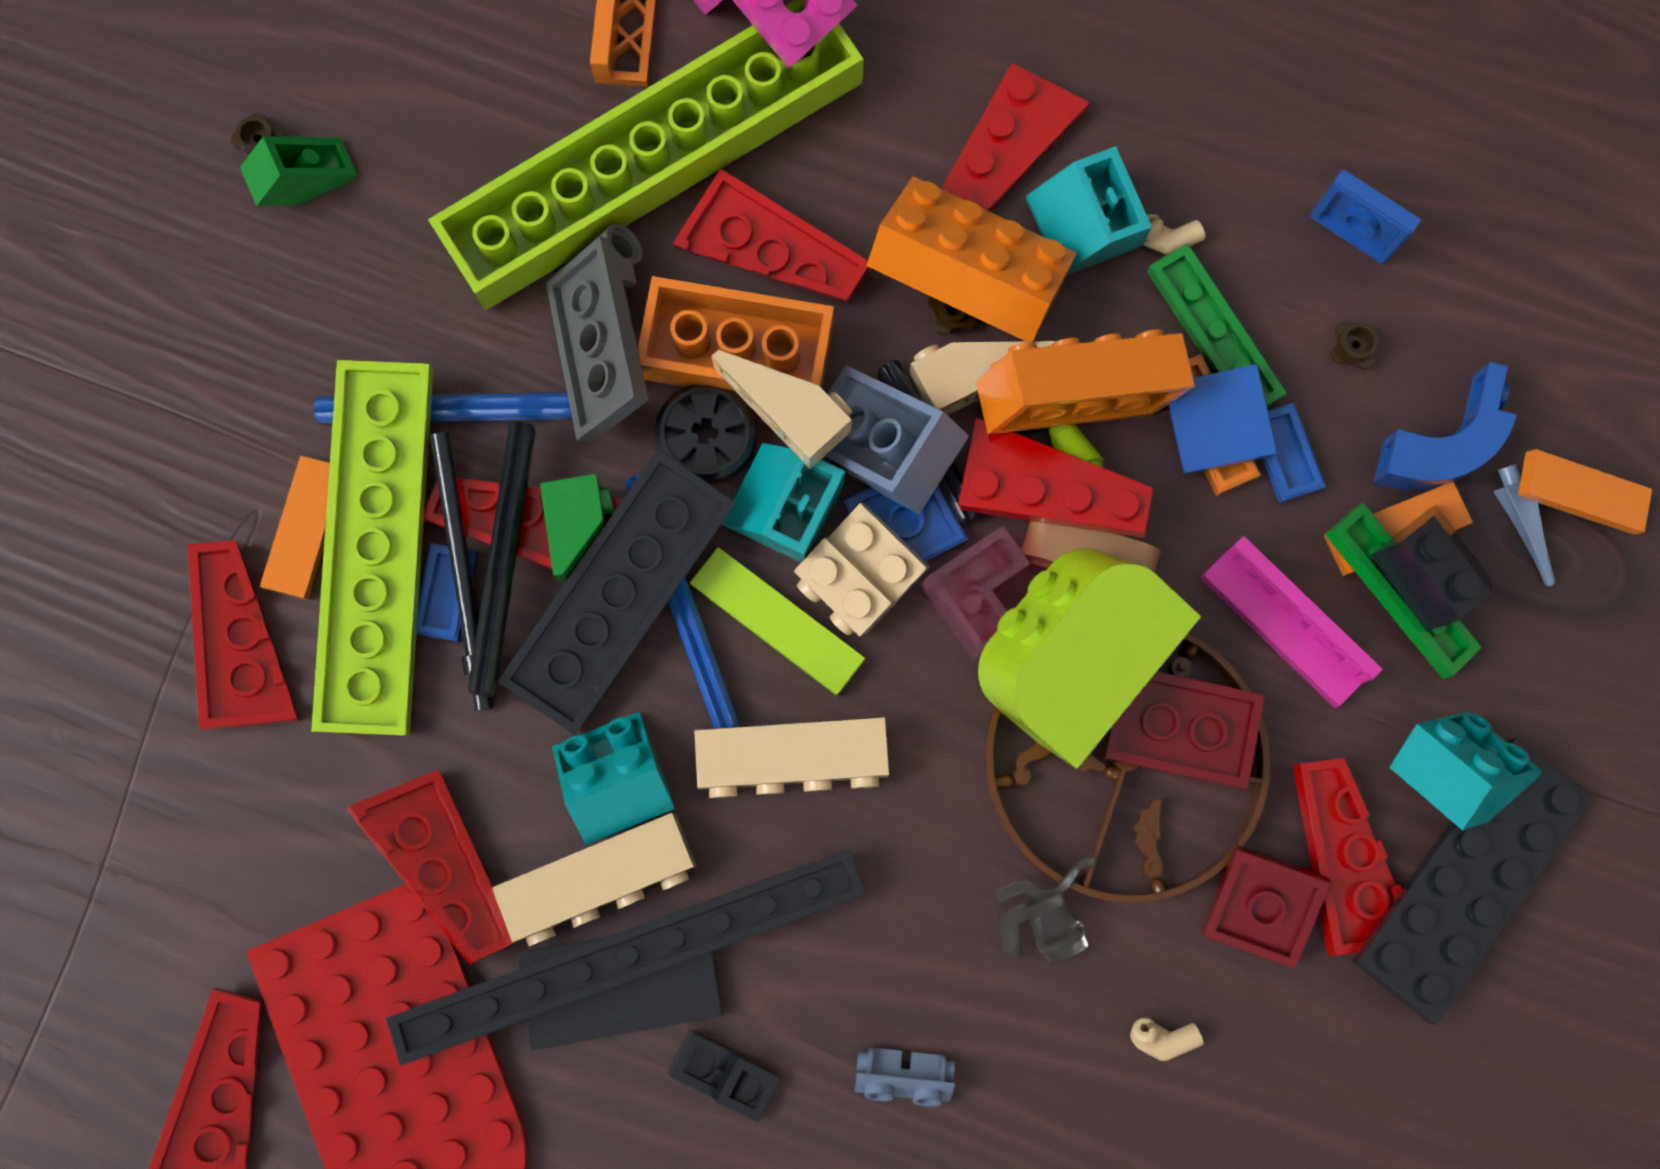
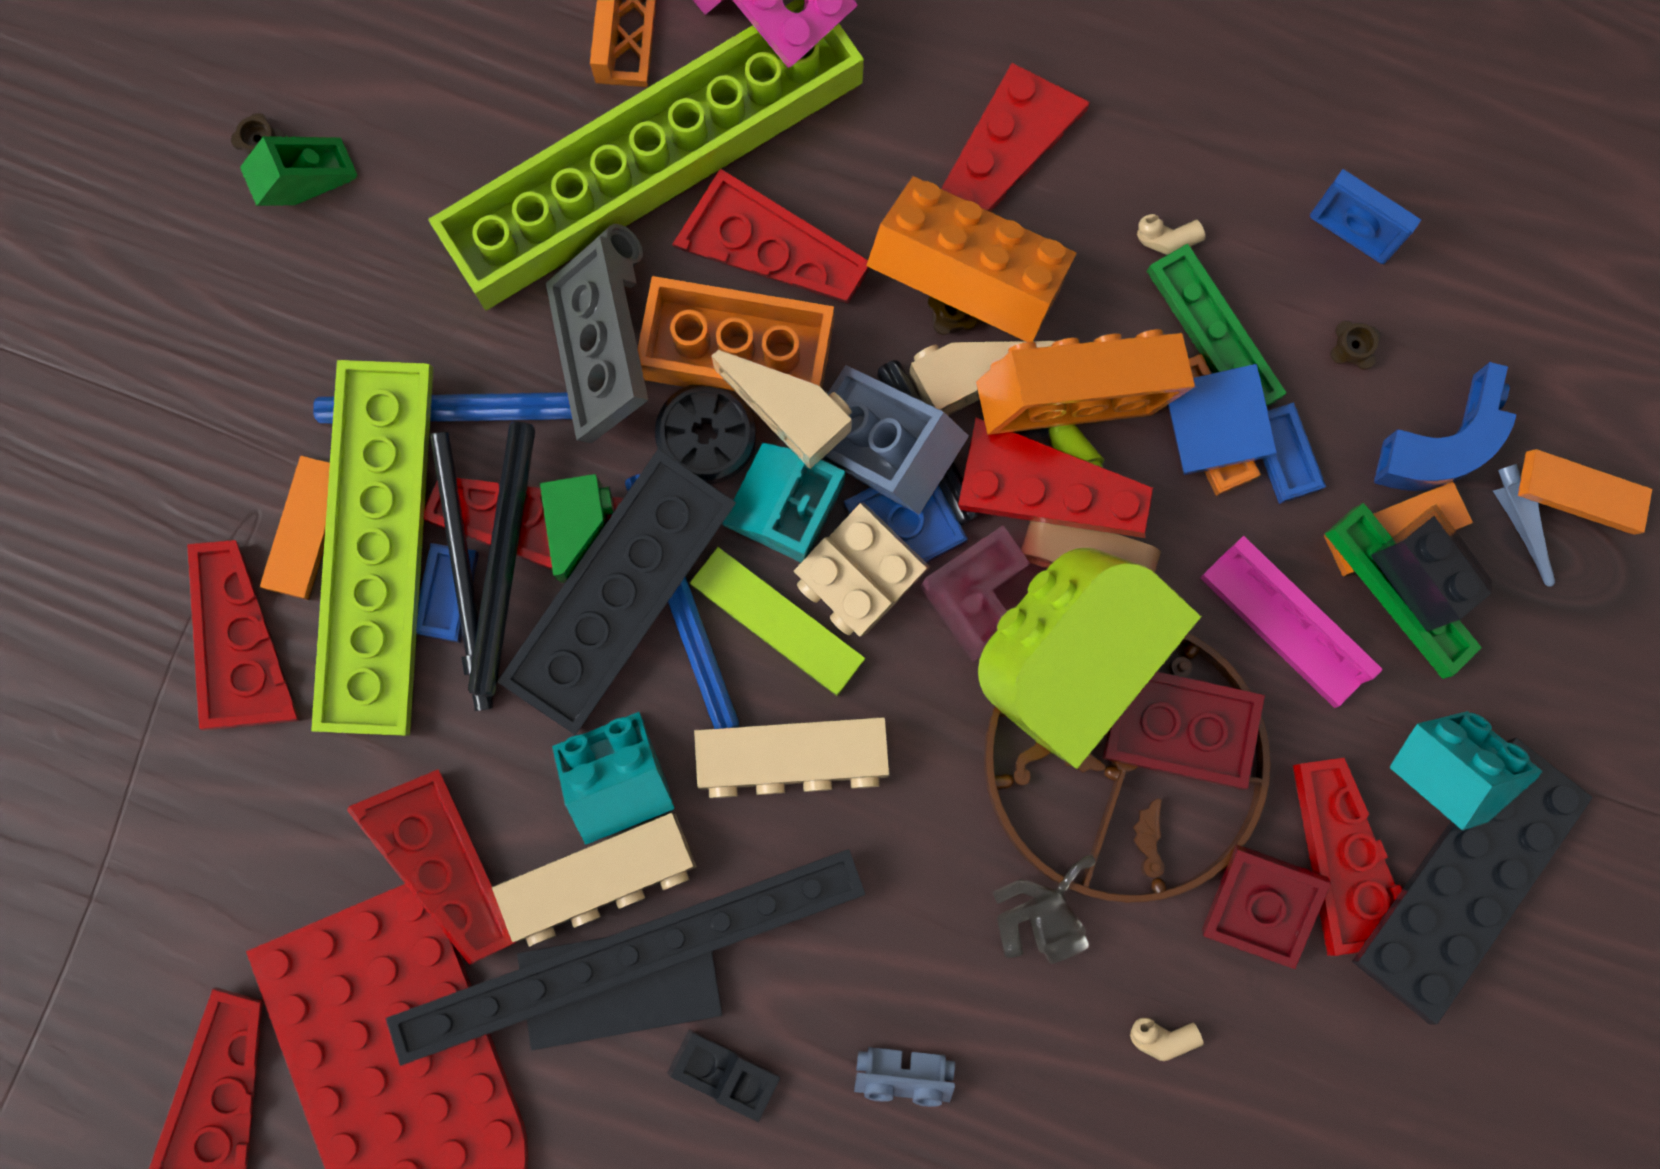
teal slope [1026,146,1152,275] -> none

